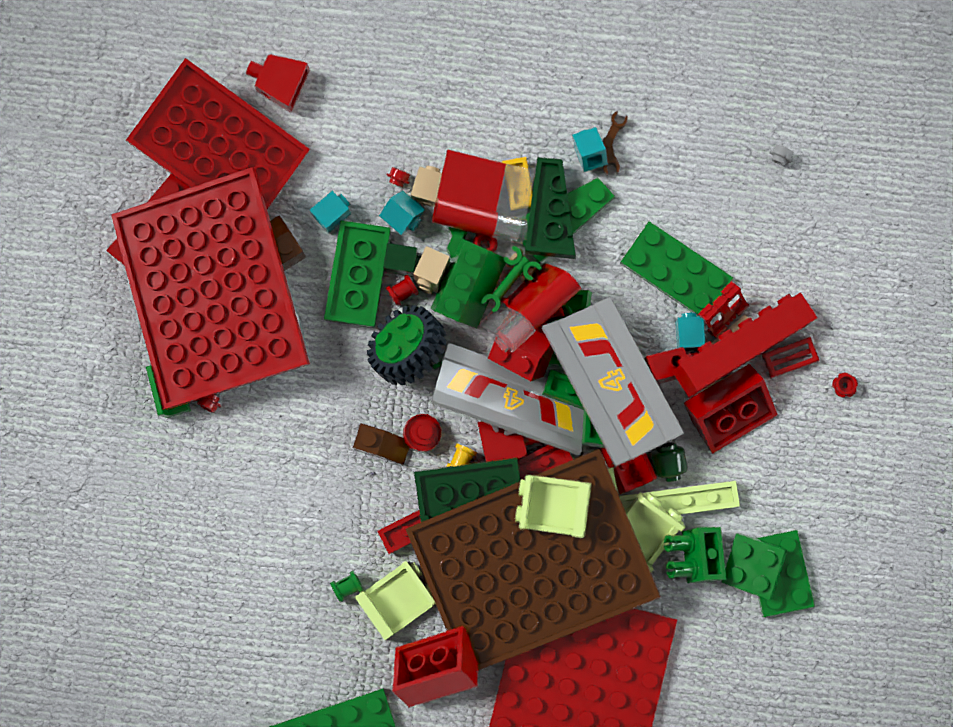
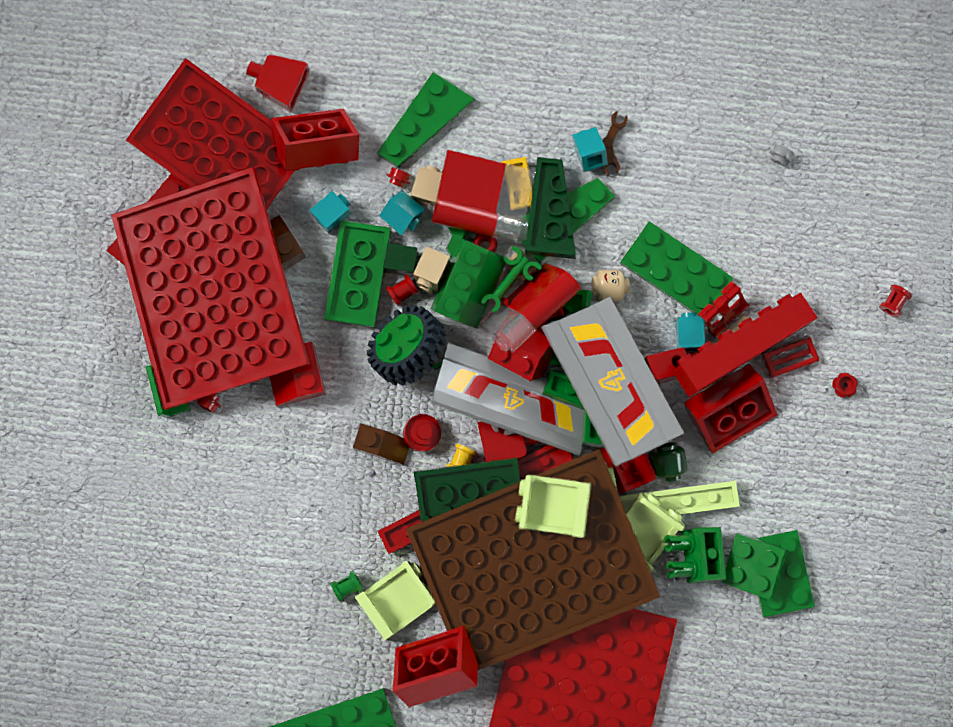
none -> red slope [270,341,326,407]
none -> red slope [271,108,360,171]
none -> green wing [377,72,475,168]
none -> tan head [591,270,629,302]
none -> red bush [879,284,912,318]

